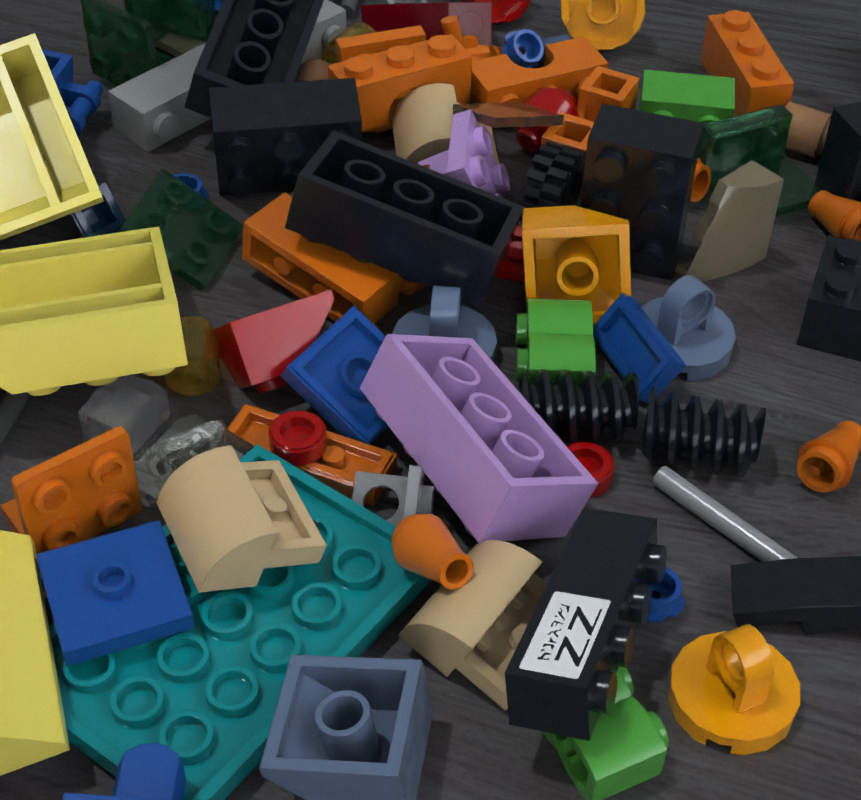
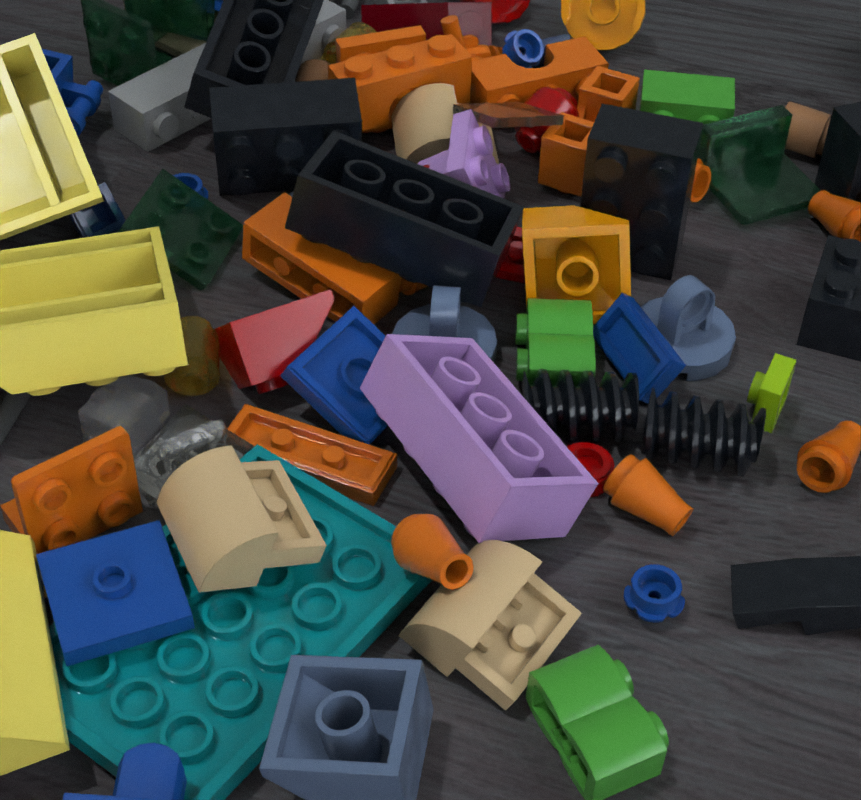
red tile [268,411,327,466] -> none
light grey bracket [352,465,435,526] -> none
black brick [505,508,667,741] -> none
black tyre [519,141,586,226] -> none
light grey bar [652,466,798,562] -> none
light orange tile [668,624,800,755] -> none
dark tan slope [674,160,784,282] -> none
orange brick [700,10,795,133] -> none
none -> orange cone [603,454,694,536]
none -> lime plate [747,353,797,433]

